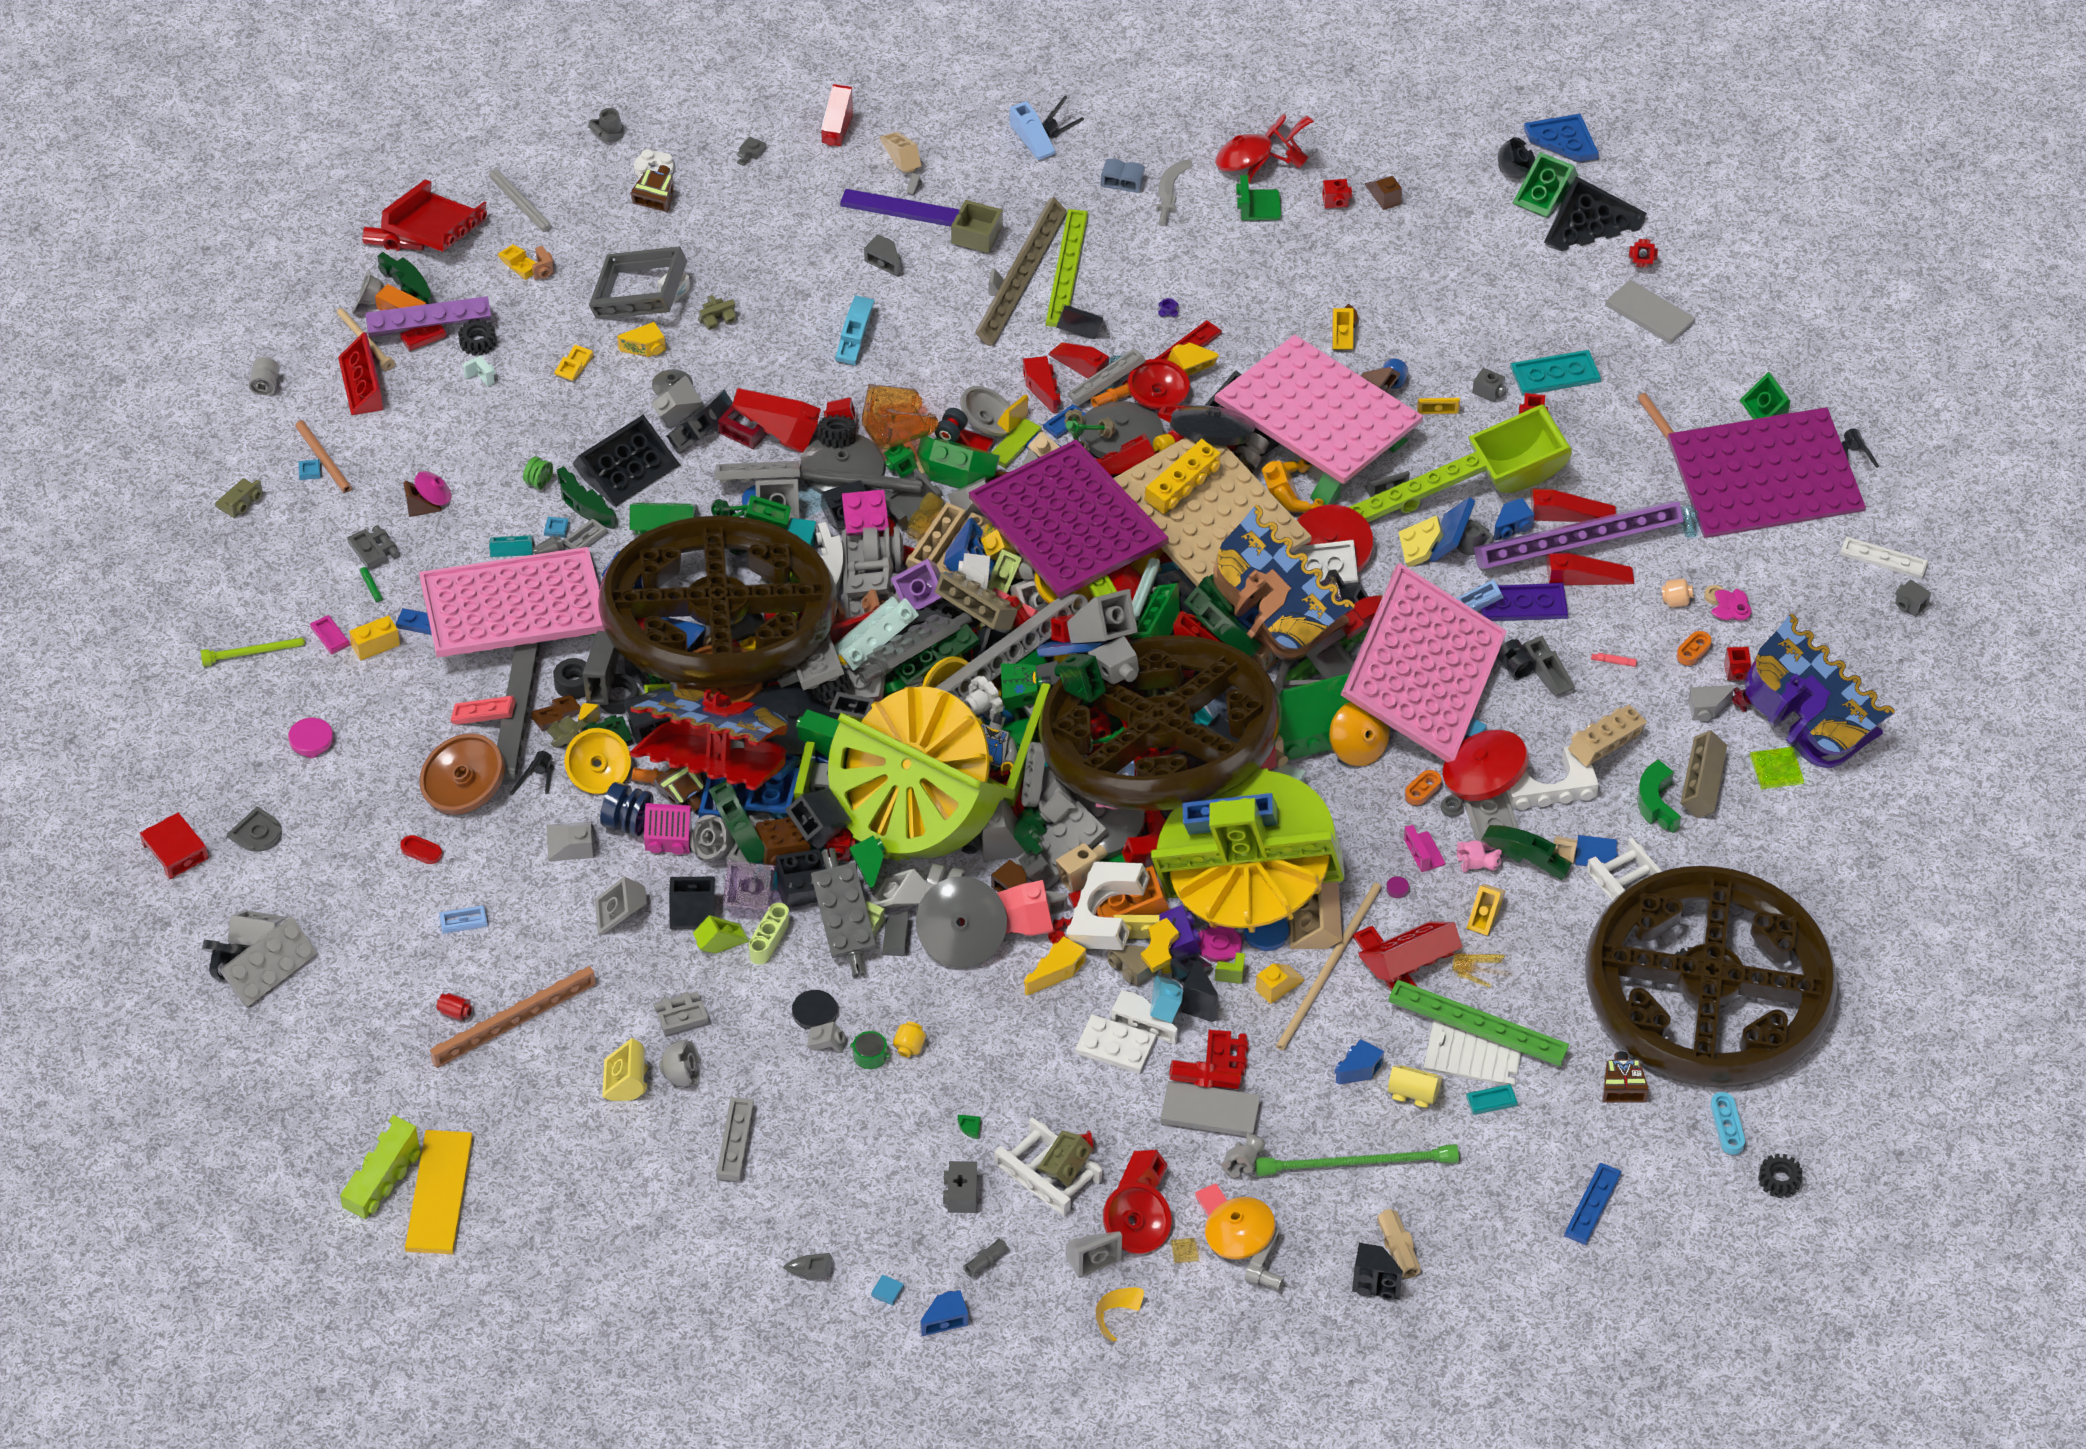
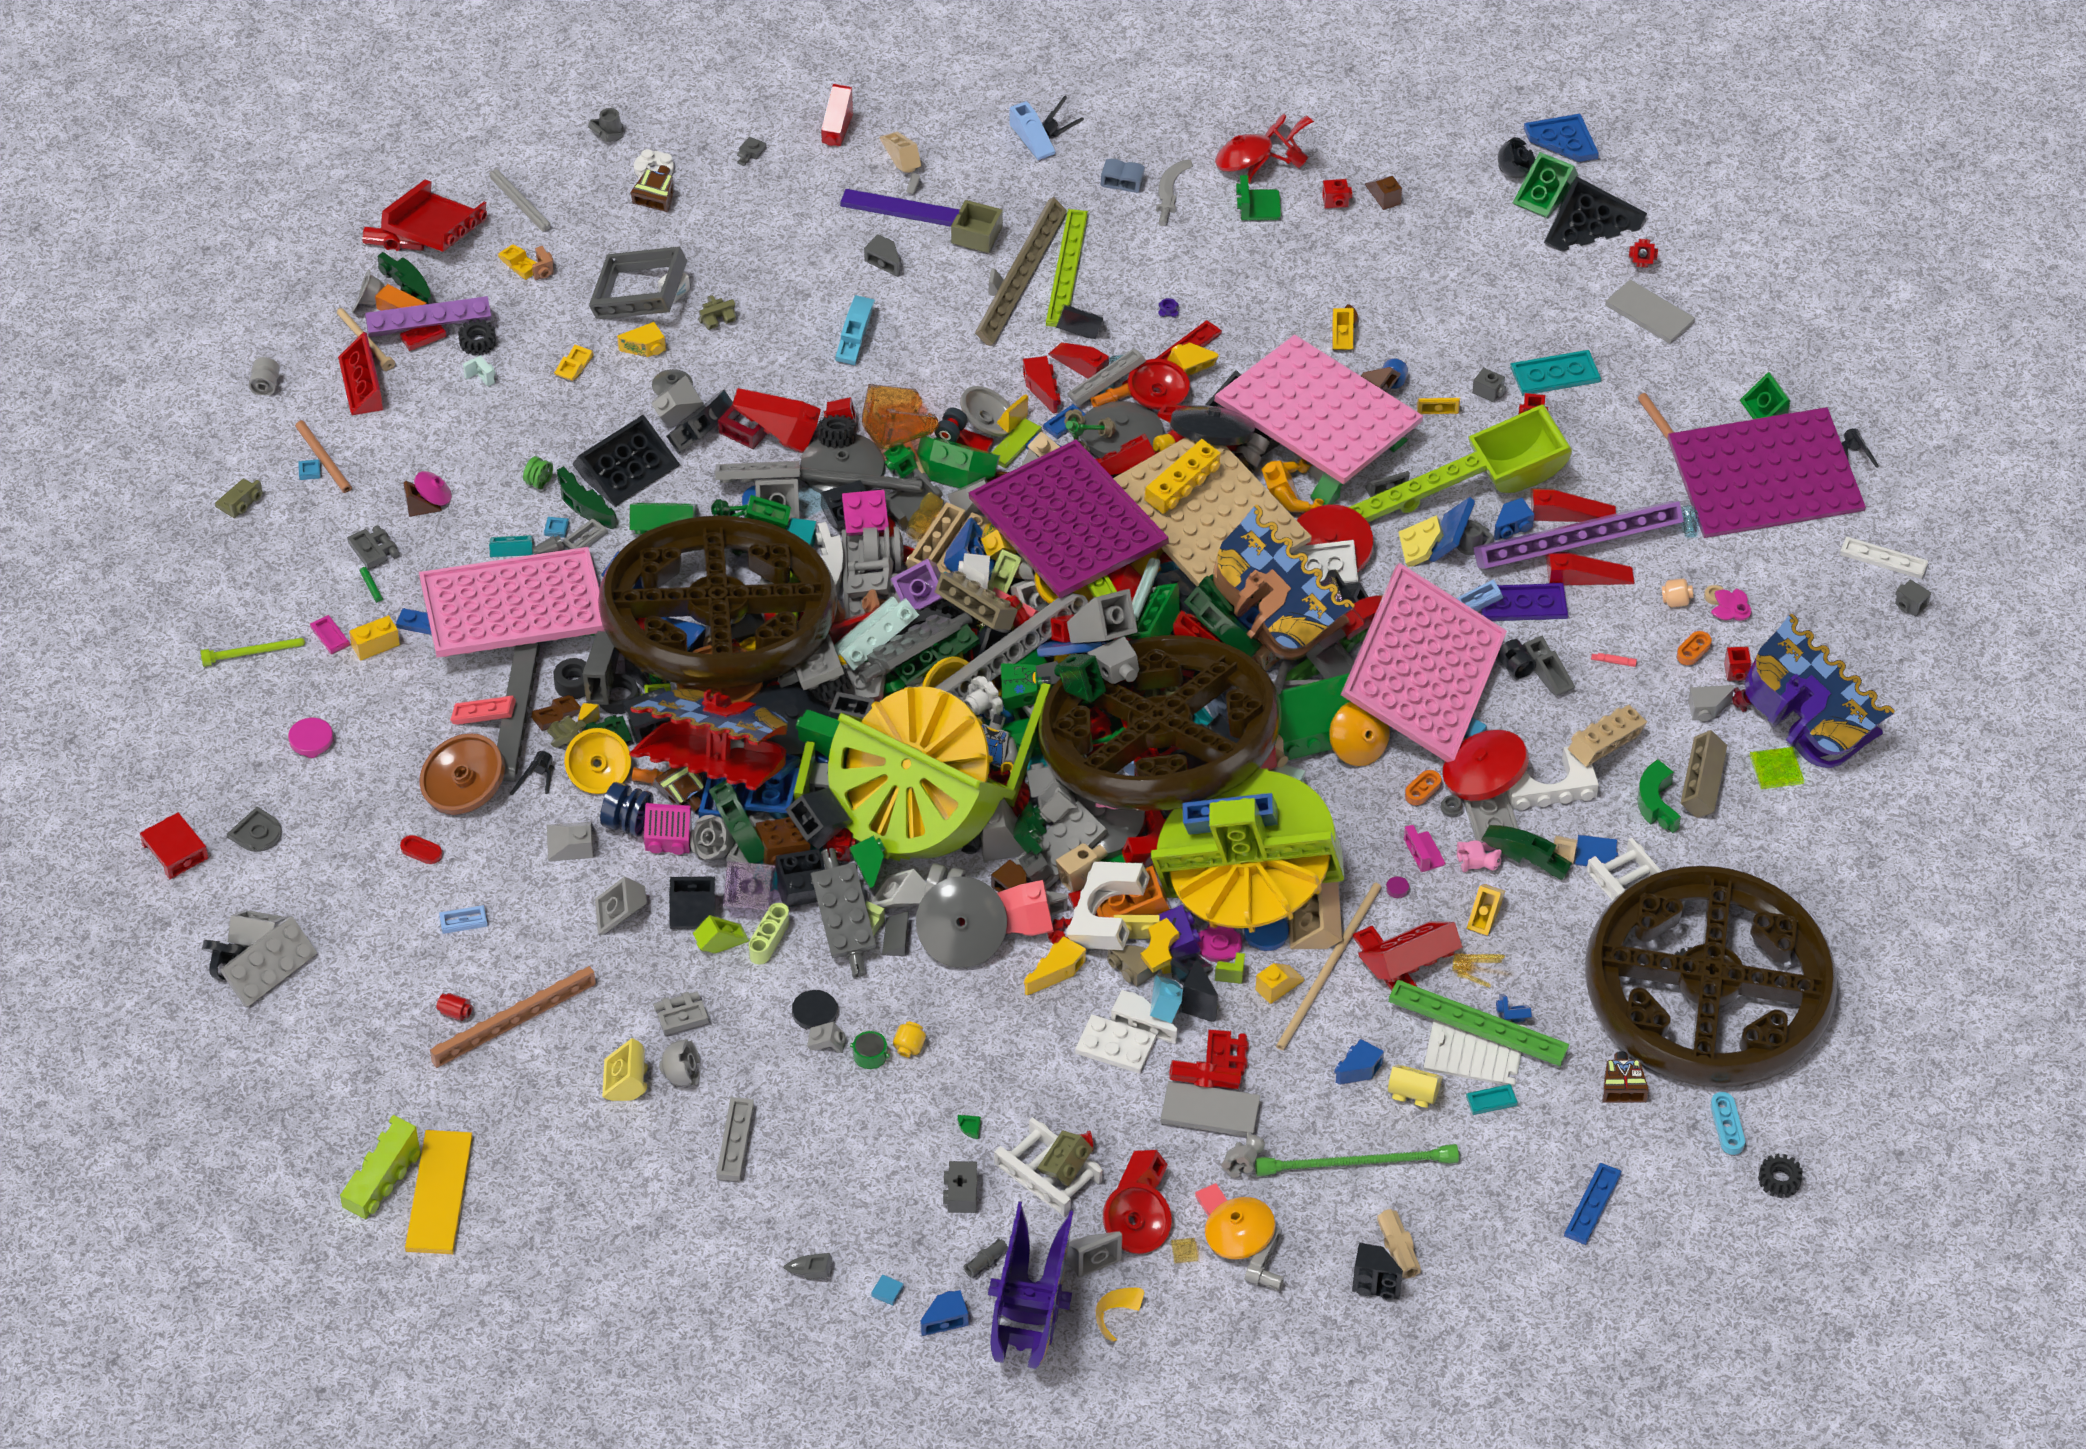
light grey beam [1021,742,1045,807] -> none
none -> dark purple animal [988,1201,1074,1369]
none -> blue bracket [1496,993,1532,1022]

